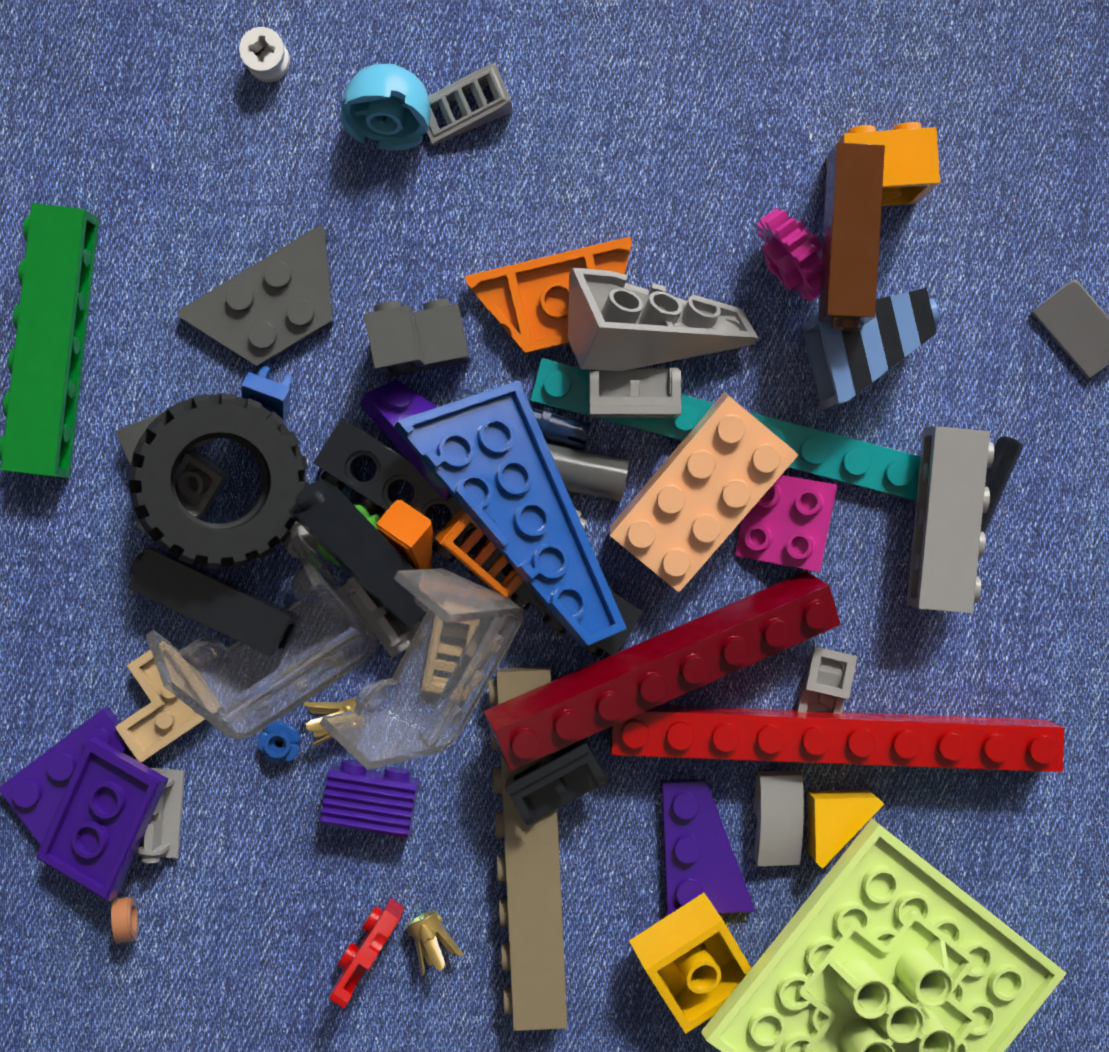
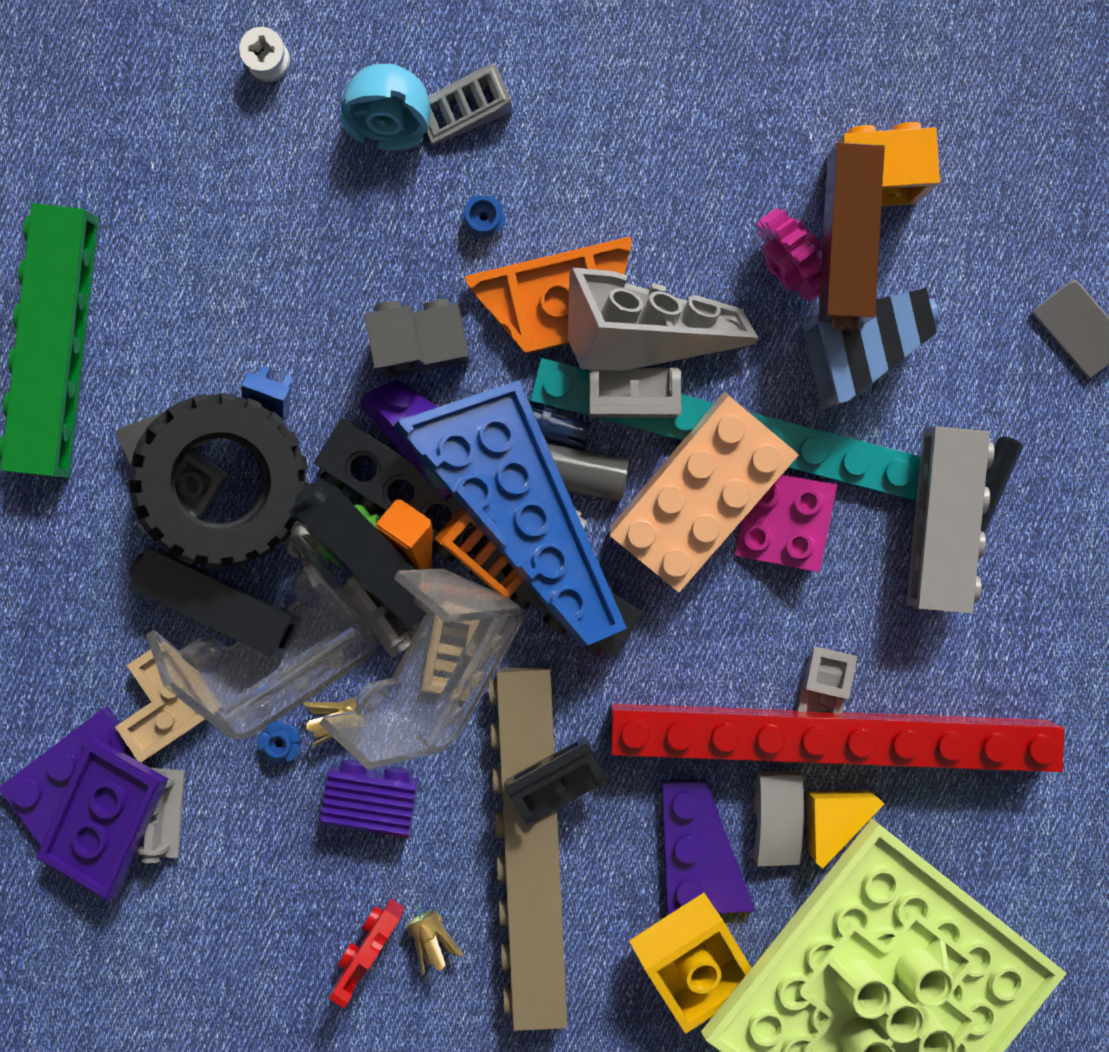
nougat tile [111,896,138,944] -> none
dark grey wing [176,224,335,368] -> none
dark red brick [483,571,841,771] -> none
none -> blue plate [462,195,505,239]

